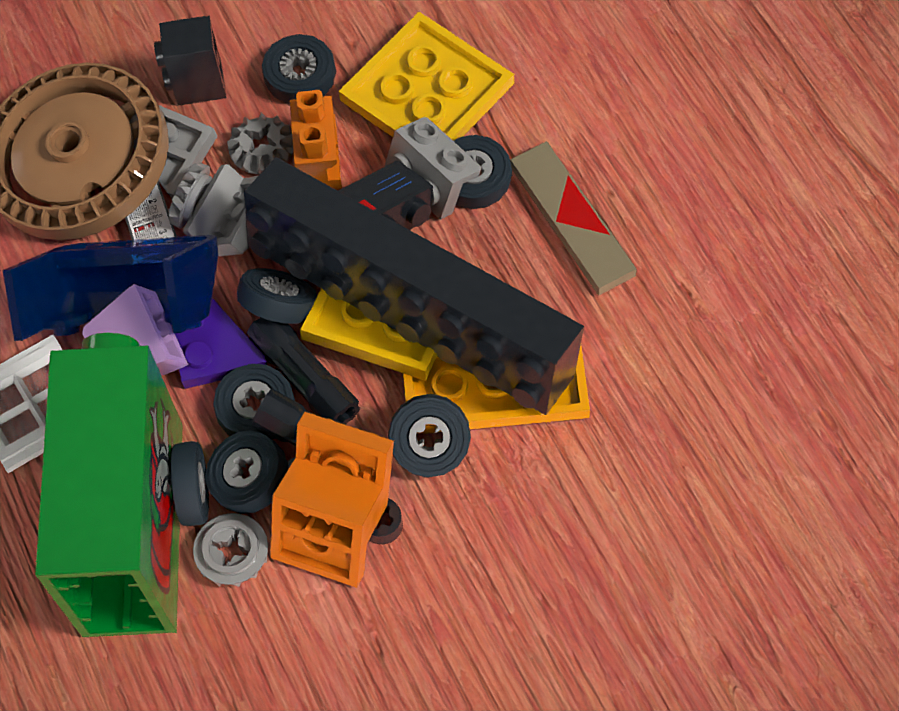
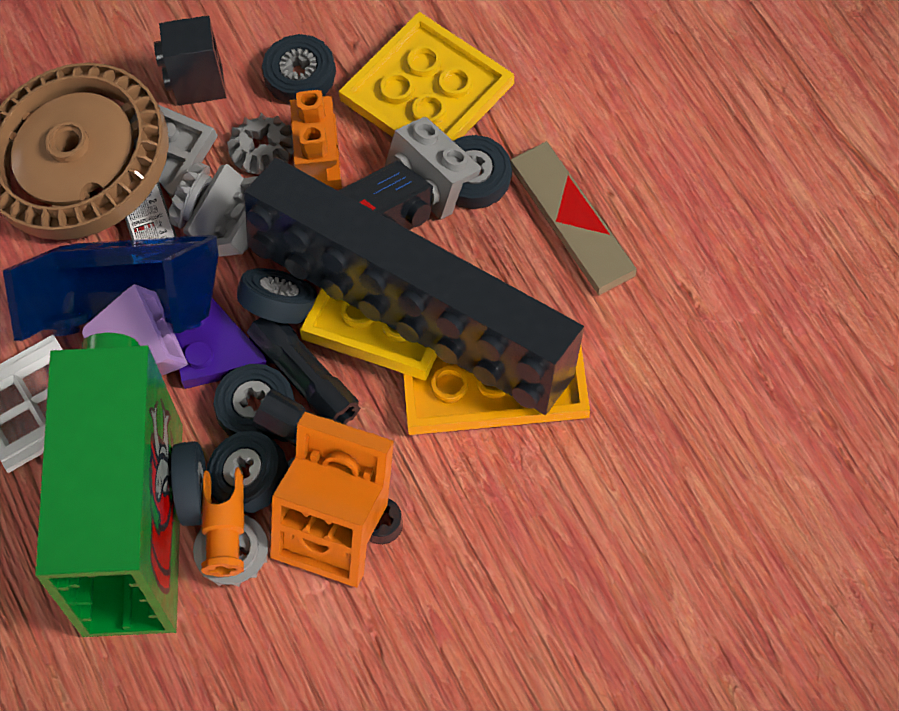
black bush [388,394,471,477] -> none
none -> orange piece [201,467,244,577]

